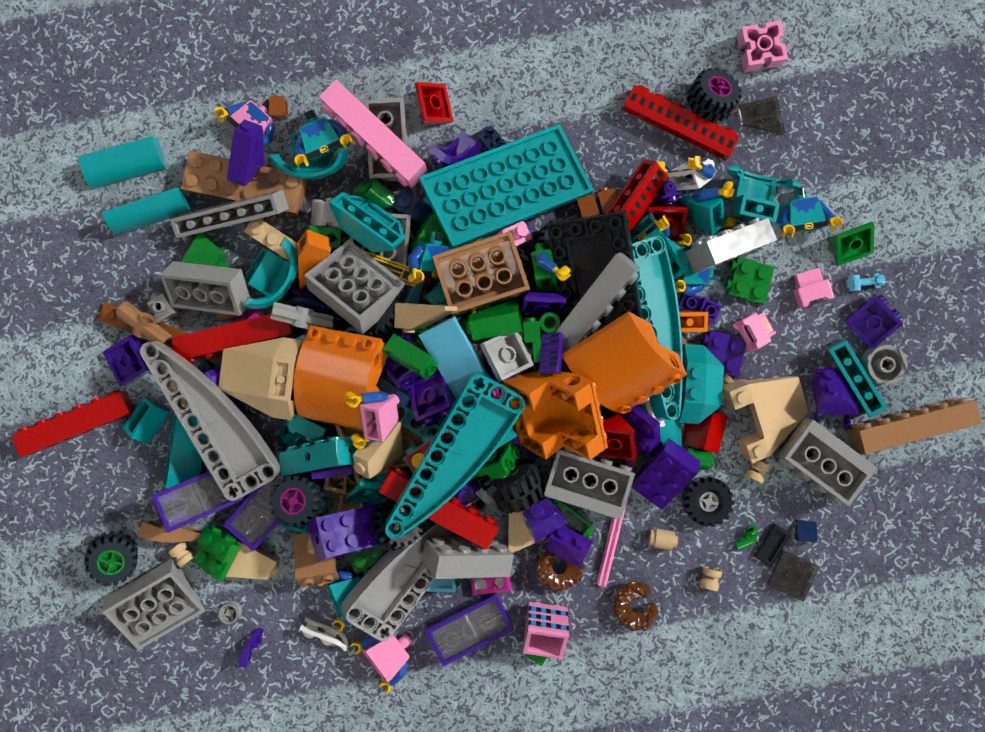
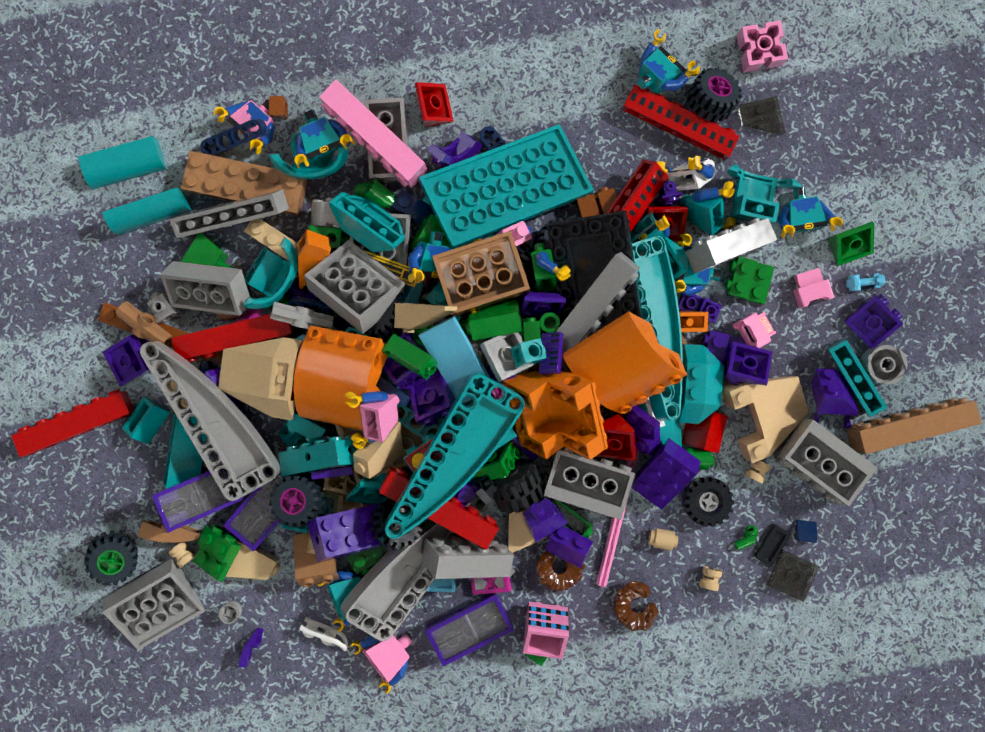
dark purple slope [227,119,265,187] -> none
none -> dark blue beam [200,118,267,156]
none -> teal brick [510,338,547,368]
none -> torso [637,29,700,93]
none -> dark purple slope [725,341,772,386]

